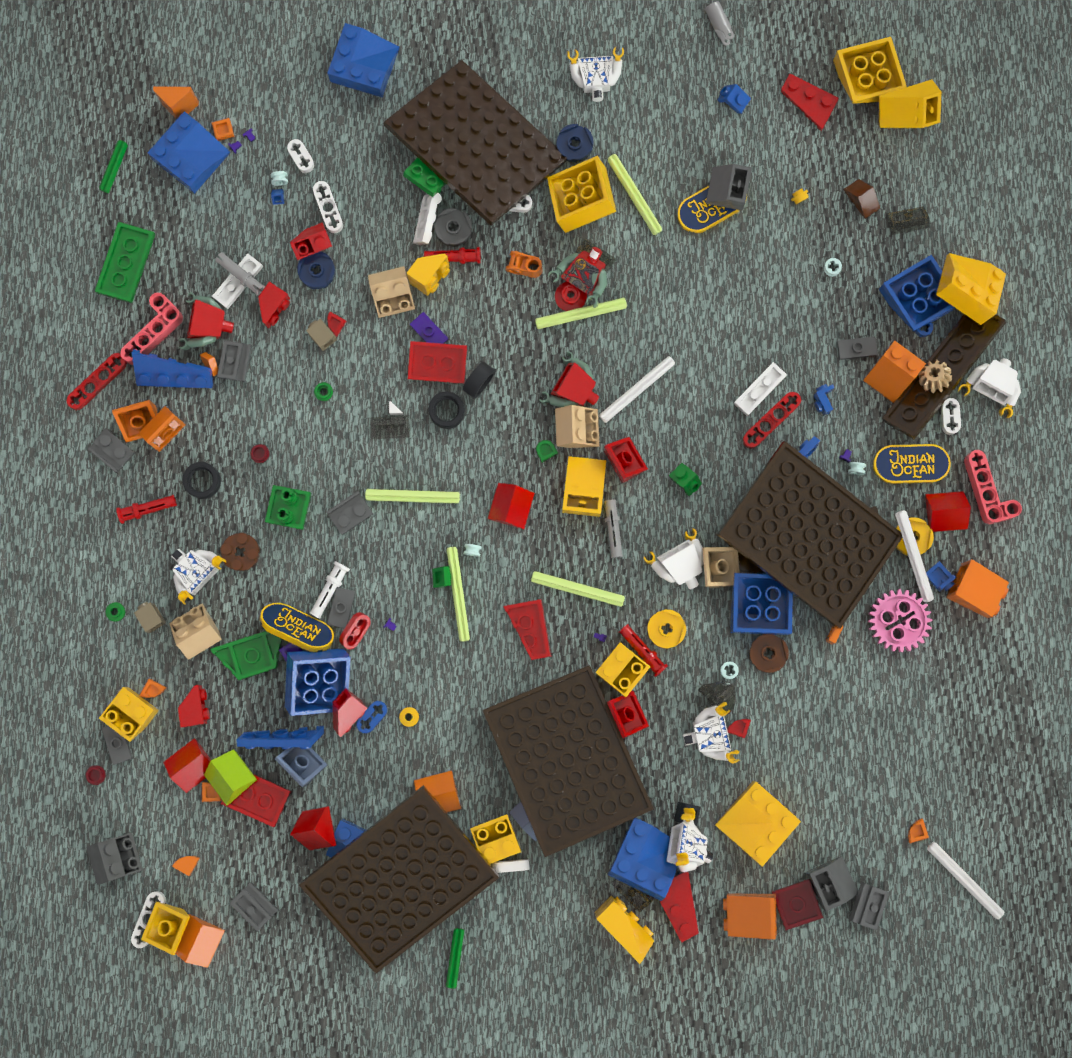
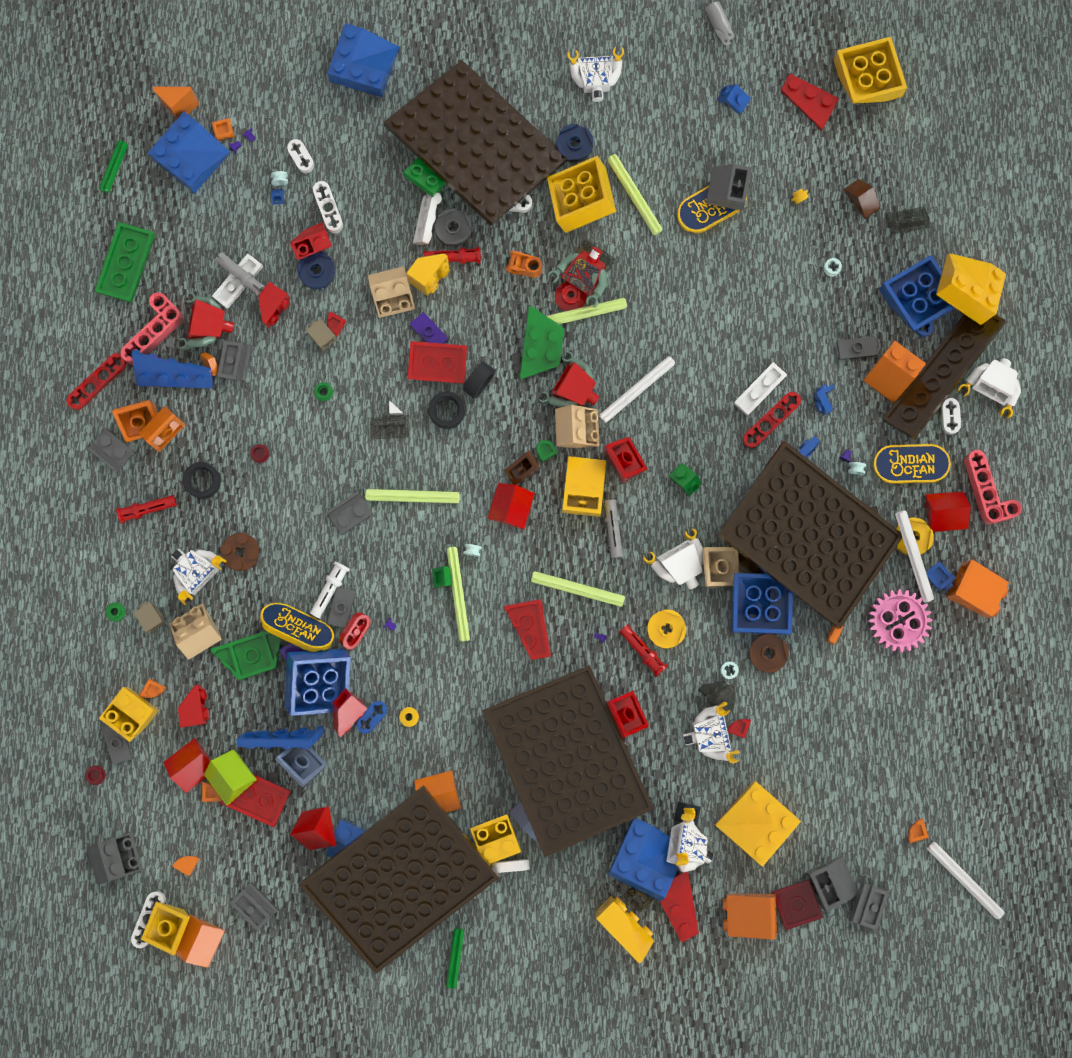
green plate [265,485,311,530] -> none
yellow slope [595,642,650,697] -> none
yellow slope [879,79,941,128] -> none
tan gear [918,360,952,394] -> none
none -> reddish brown slope [505,451,539,485]
none -> green wing [519,306,564,379]

